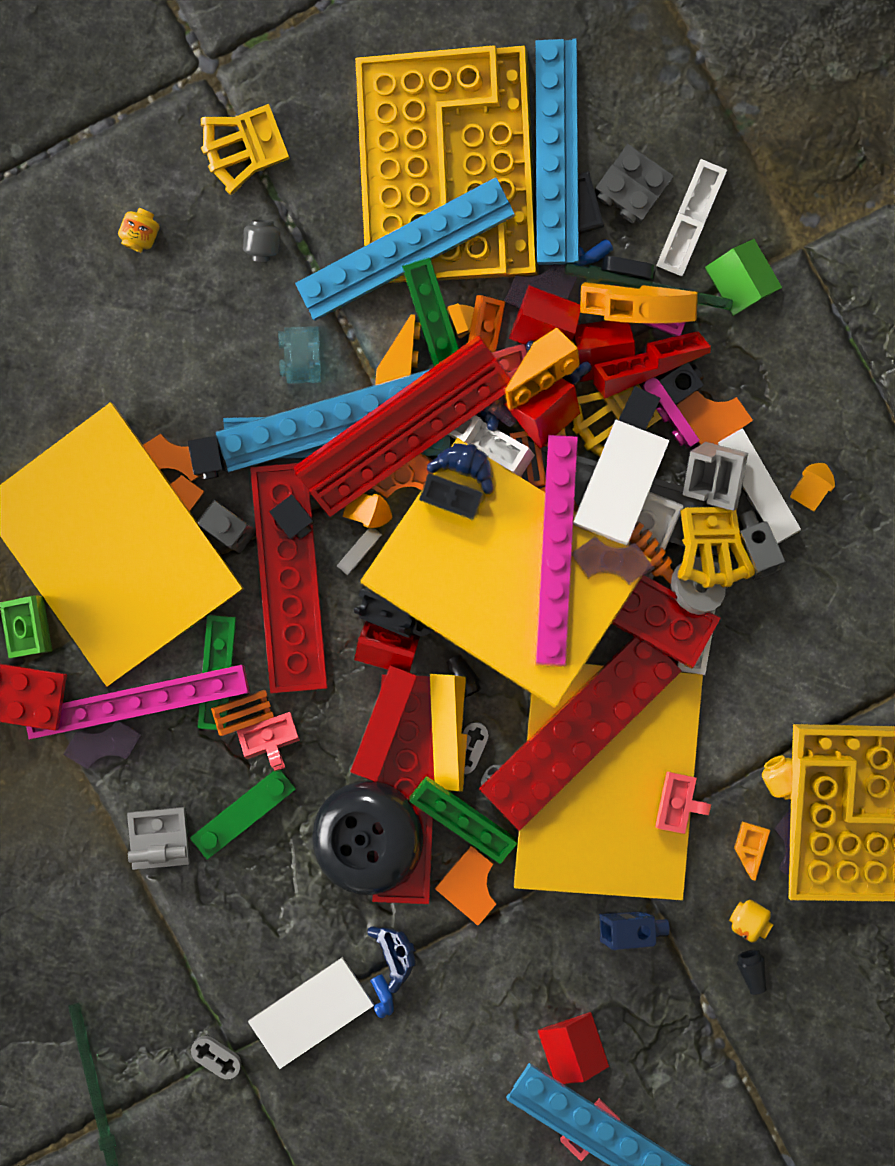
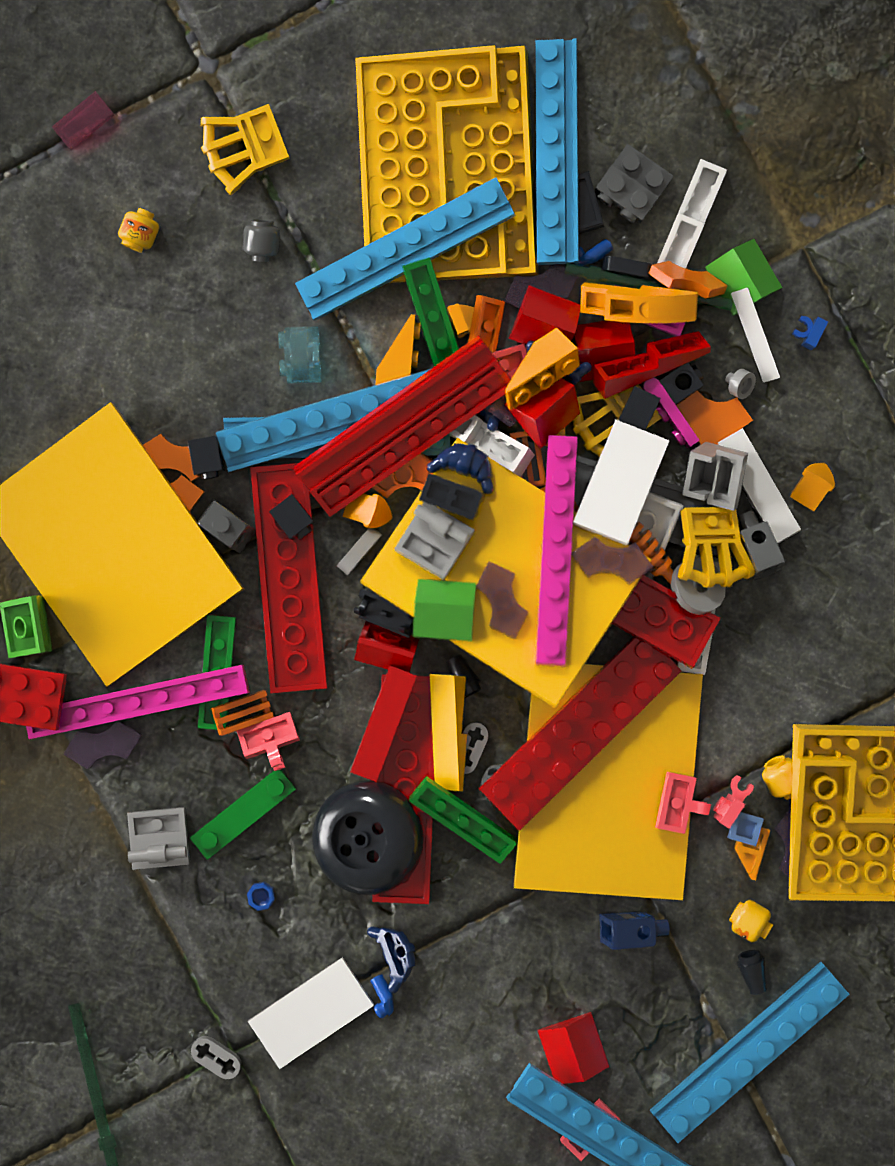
orange tile [435,845,496,925] -> none
none -> clear pink tile [52,91,114,150]
none -> blue tile [247,882,275,911]
none -> light grey plate [394,502,475,580]
none -> bright green slope [413,579,476,641]
none -> tile [476,561,528,639]
none -> orange tile [649,261,728,299]
none -> dark azure plate [650,962,850,1143]
none -> coral plate [713,775,754,829]
none -> light grey tile [725,369,756,399]
none -> medium blue tile [727,812,764,846]
none -> white sticker [731,288,780,382]
none -> blue tile [792,316,828,350]

